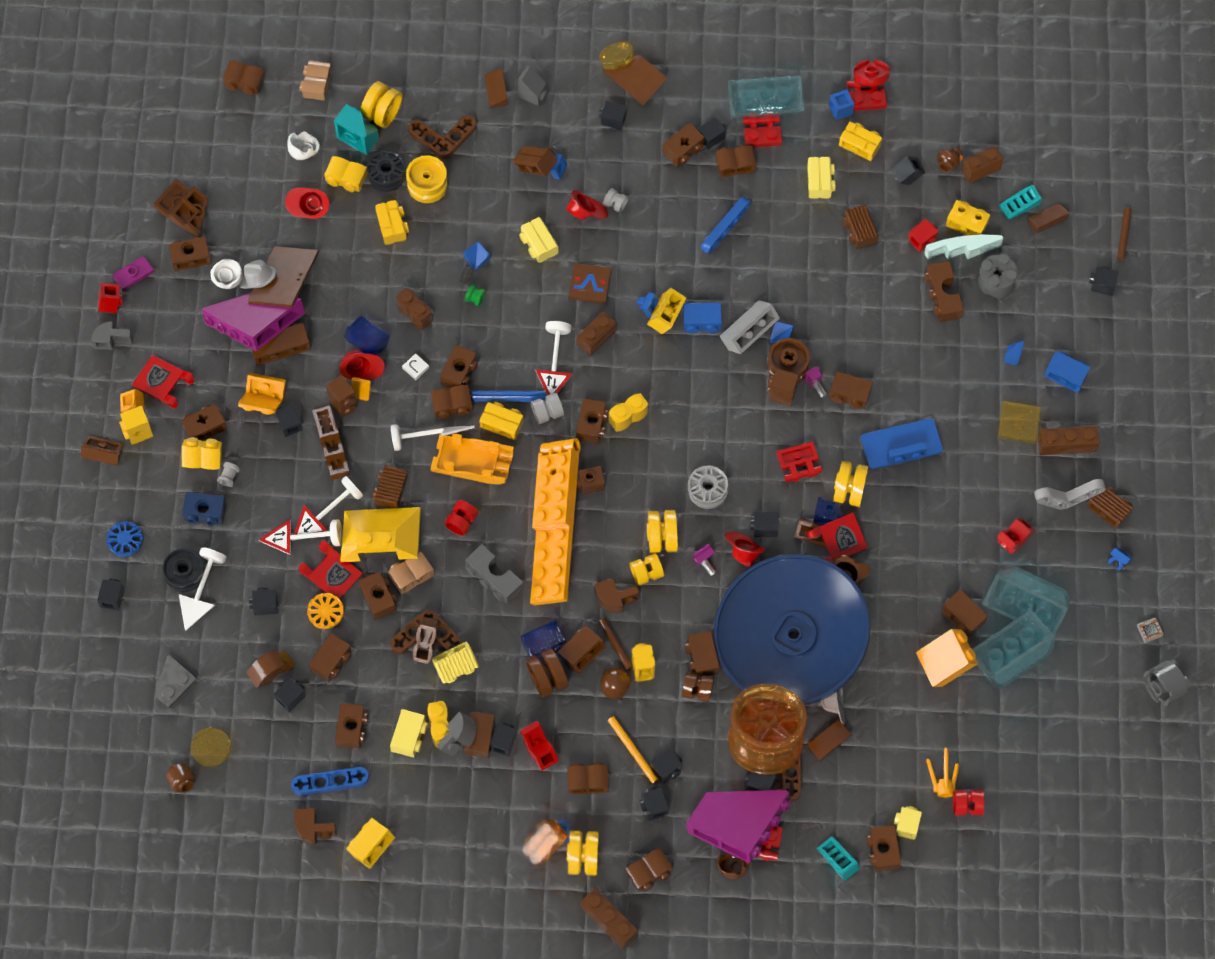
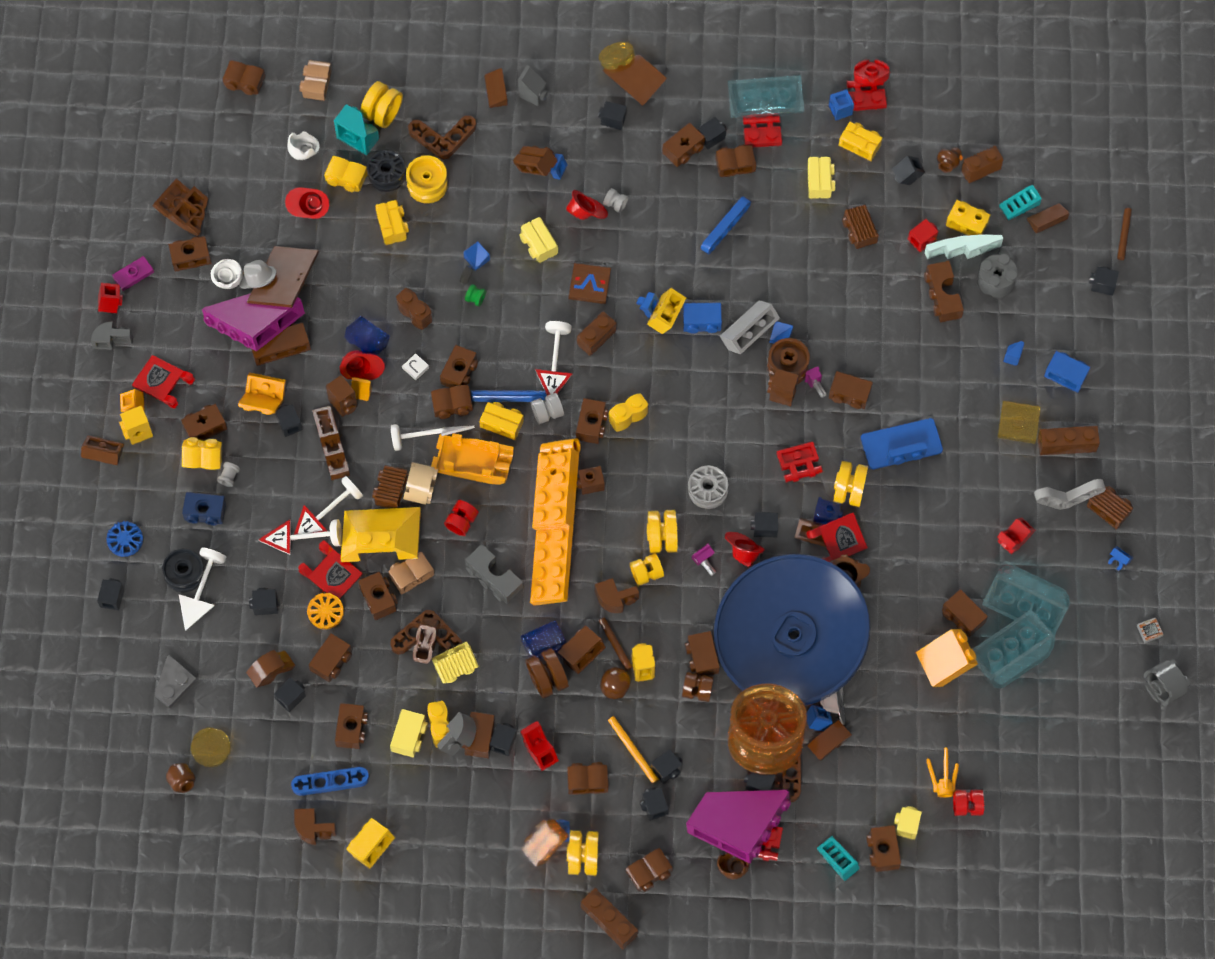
none -> tan brick [403,462,438,505]
none -> blue slope [805,705,833,732]

